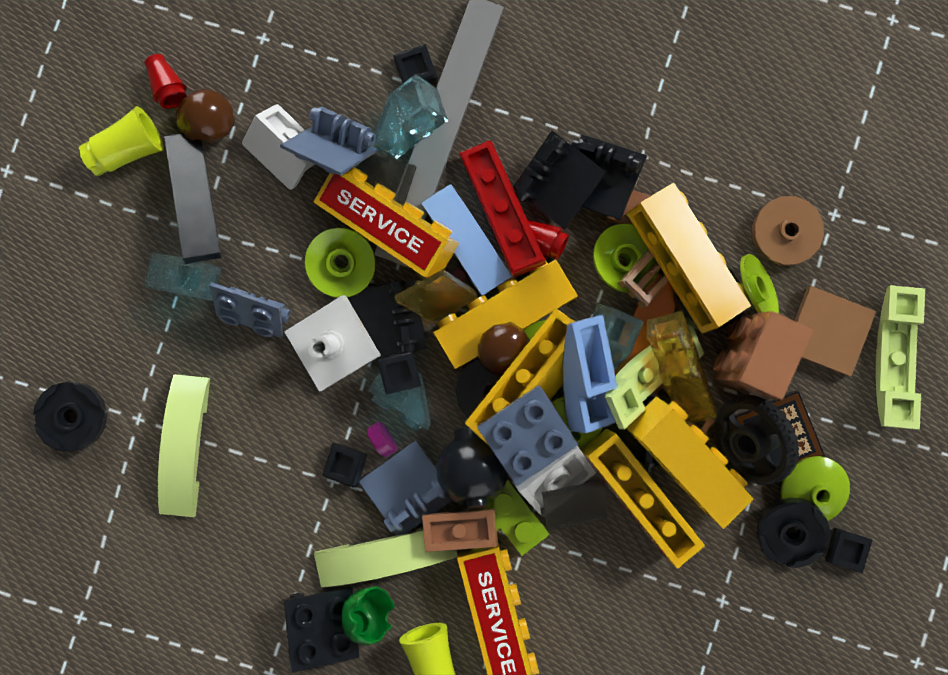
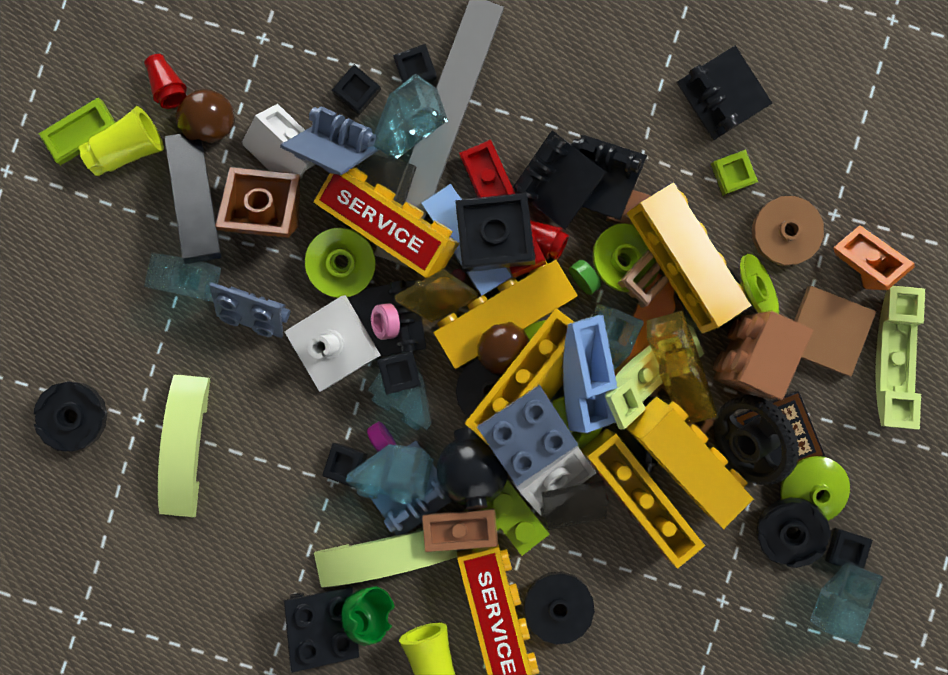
none -> lime tile [38,98,115,165]
none -> dark orange slope [215,167,301,238]
none -> black tile [332,64,382,115]
none -> clear light blue slope [346,444,434,504]
none -> bright pink tile [371,303,400,340]
none -> black tile [455,193,535,272]
none -> black plate [524,571,595,645]
none -> bright green tile [569,260,601,295]
none -> black hinge [676,45,772,141]
none -> lime tile [711,150,758,196]
none -> clear light blue slope [810,562,883,645]
none -> orange slope [833,225,915,290]

